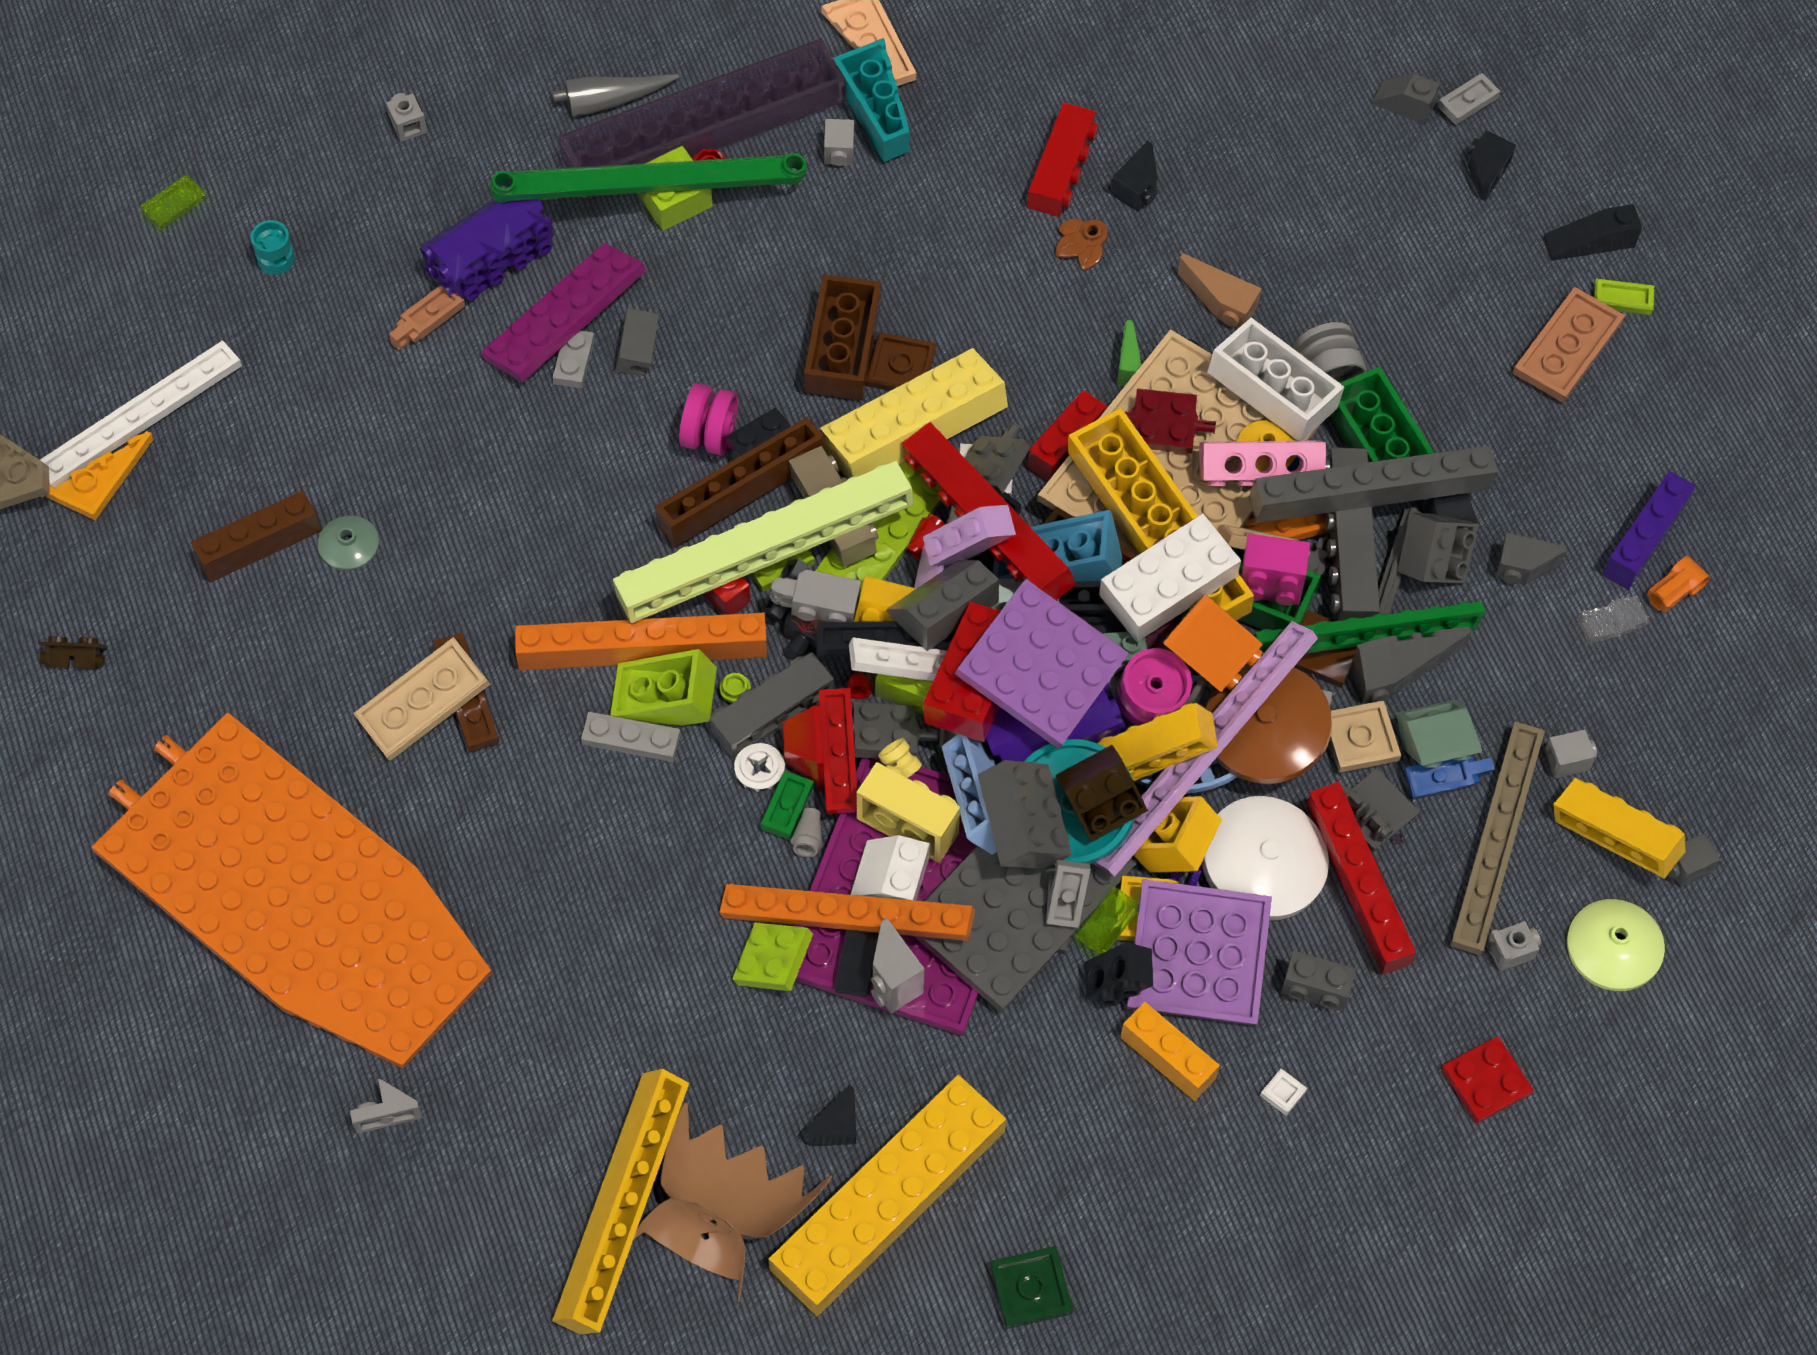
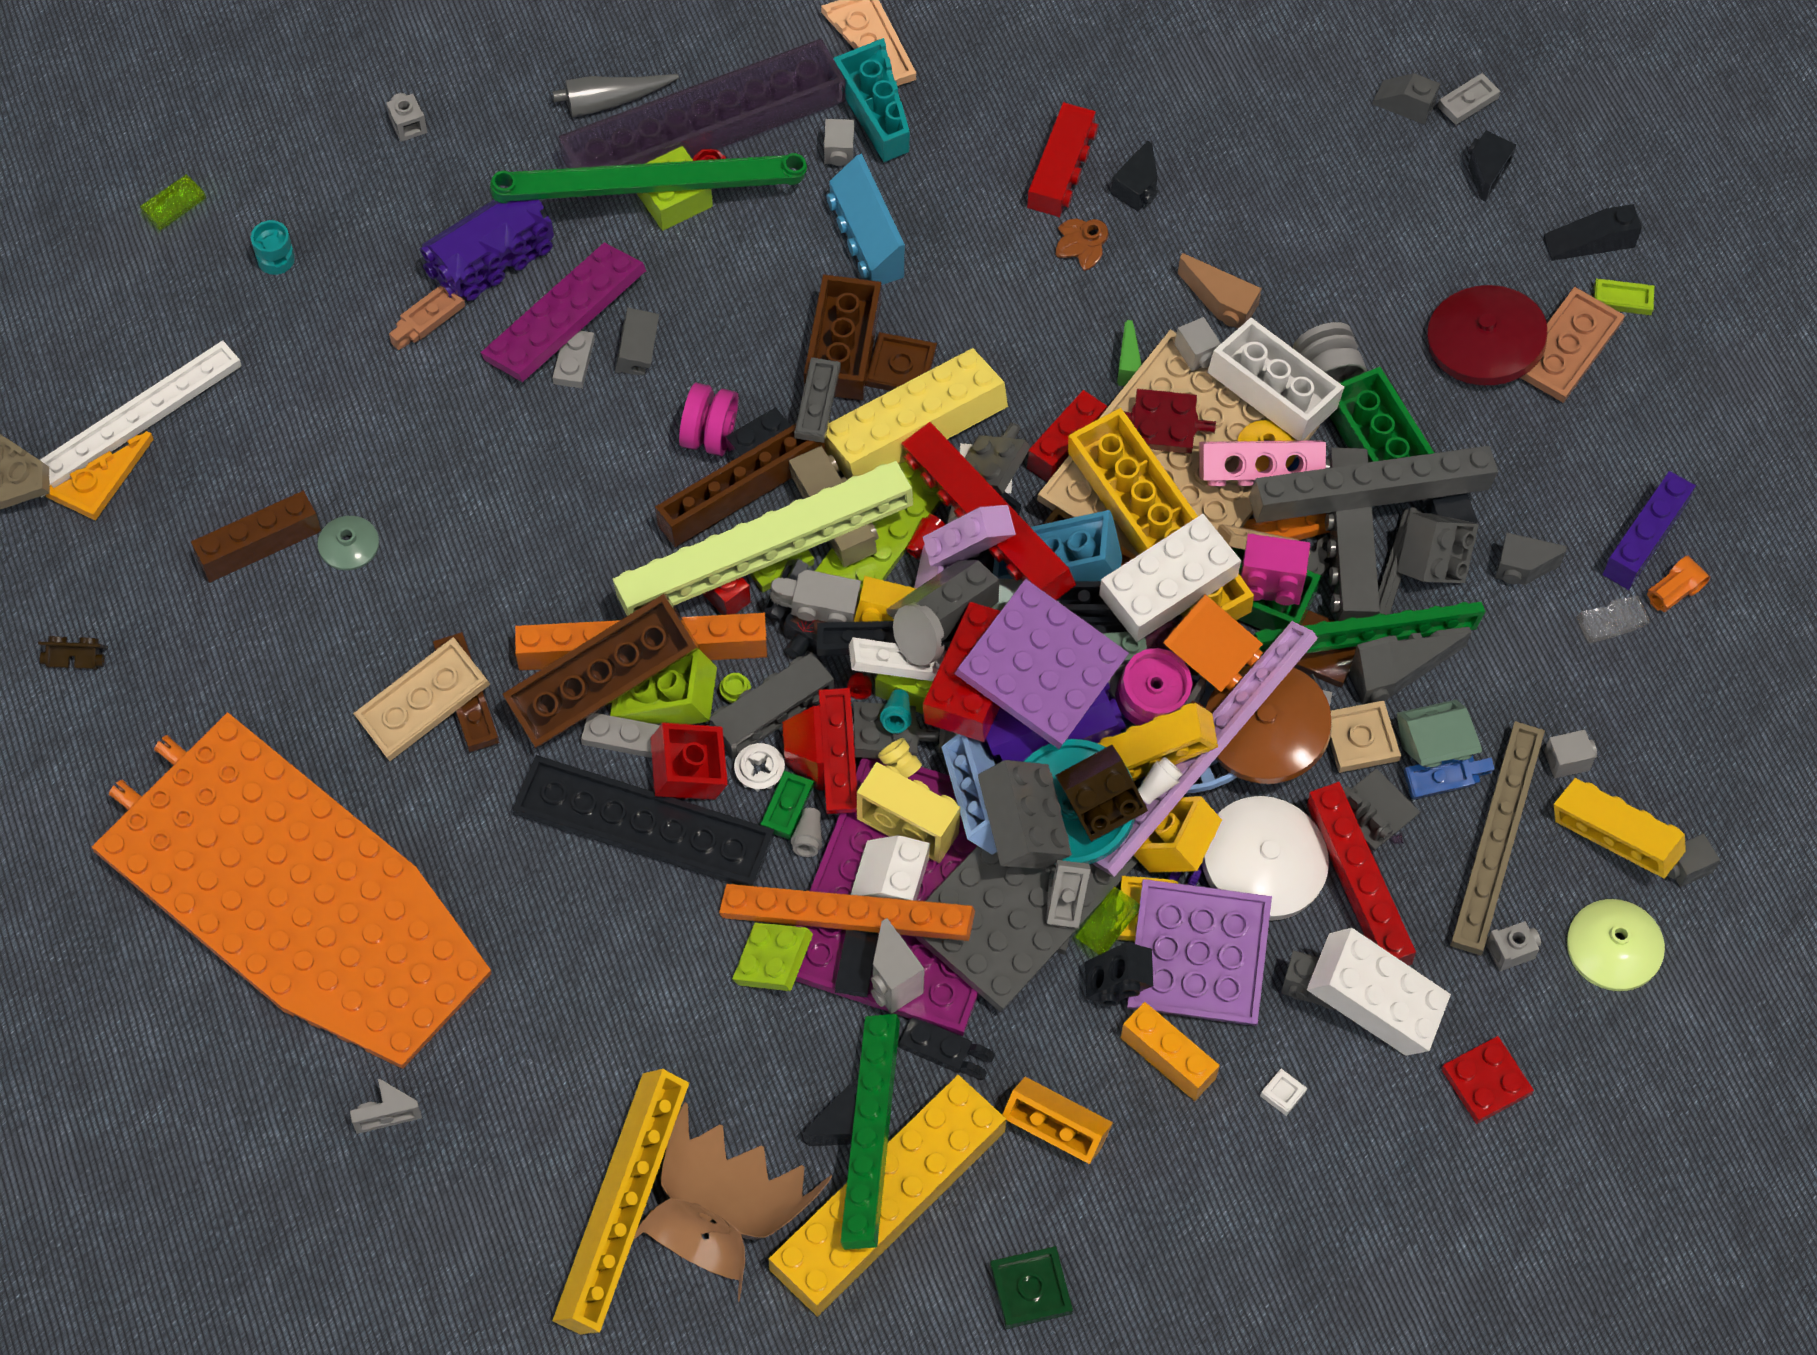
none -> reddish brown brick [502,594,700,748]
none -> black plate [513,755,775,886]
none -> red brick [650,723,728,800]
none -> dark grey tile [794,357,841,443]
none -> dark azure slope [826,154,905,285]
none -> green plate [841,1014,900,1250]
none -> teal cone [880,689,912,733]
none -> light grey tile [893,602,944,666]
none -> black hinge [899,1017,995,1080]
none -> light orange brick [1002,1076,1113,1164]
none -> white cone [1138,757,1183,805]
none -> light grey brick [1174,317,1221,371]
none -> white brick [1307,928,1451,1056]
none -> dark red dish [1428,285,1548,385]

